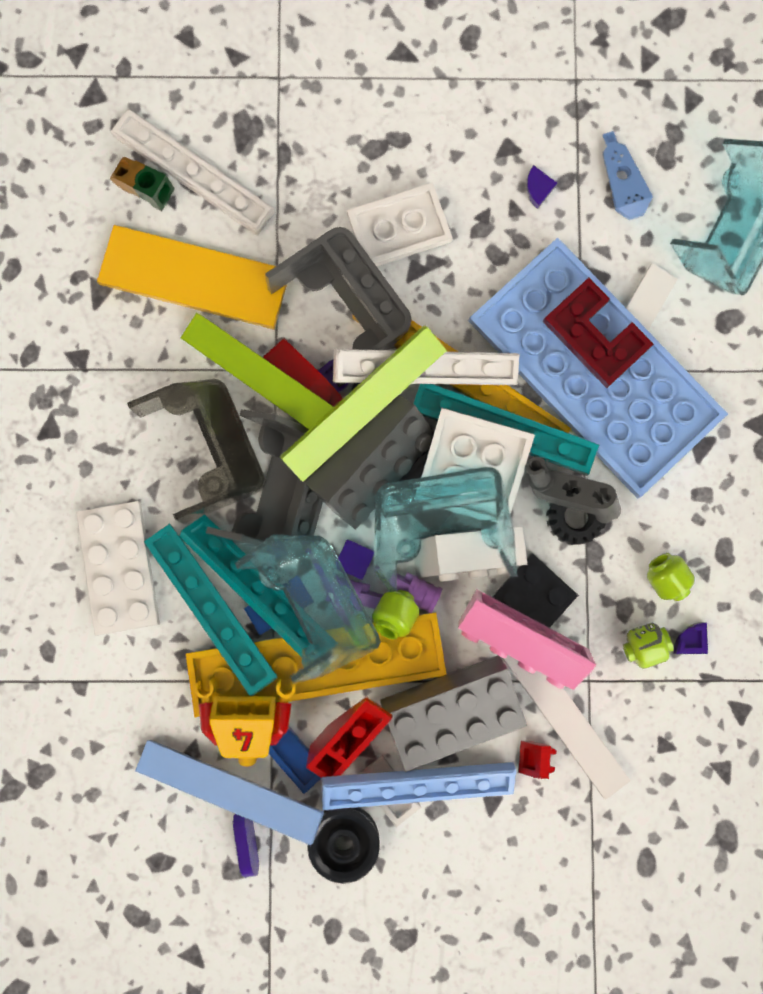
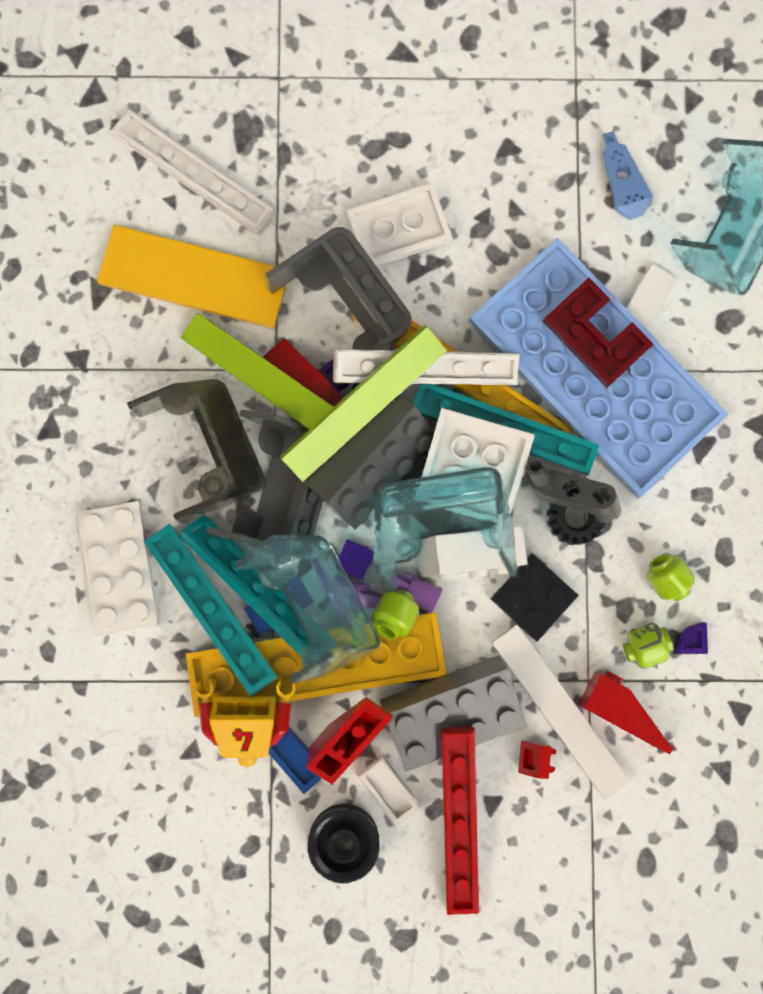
dark green leg [110,157,175,211] -> none
light blue tile [135,740,324,845] -> none
dark purple tile [233,814,259,878] -> none
light blue tile [322,762,516,810] -> none
bright pink slope [458,589,596,690] -> none
dark purple tile [527,165,557,209] -> none
none -> red tile [441,726,479,915]
none -> red slope [578,670,673,755]

